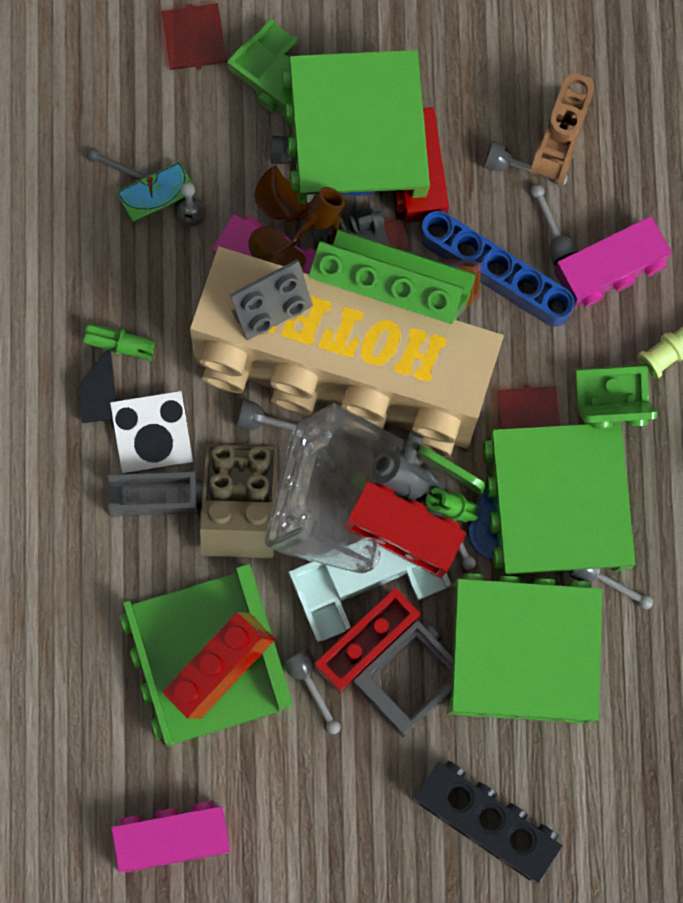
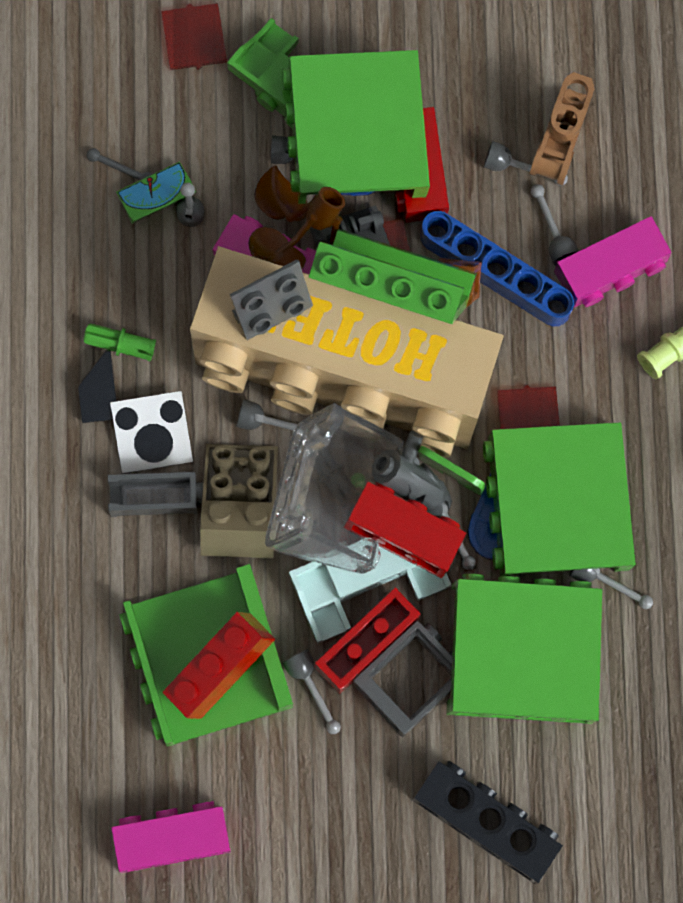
bright green axle [426,488,479,522] -> none
bright green bracket [574,364,657,428] -> none

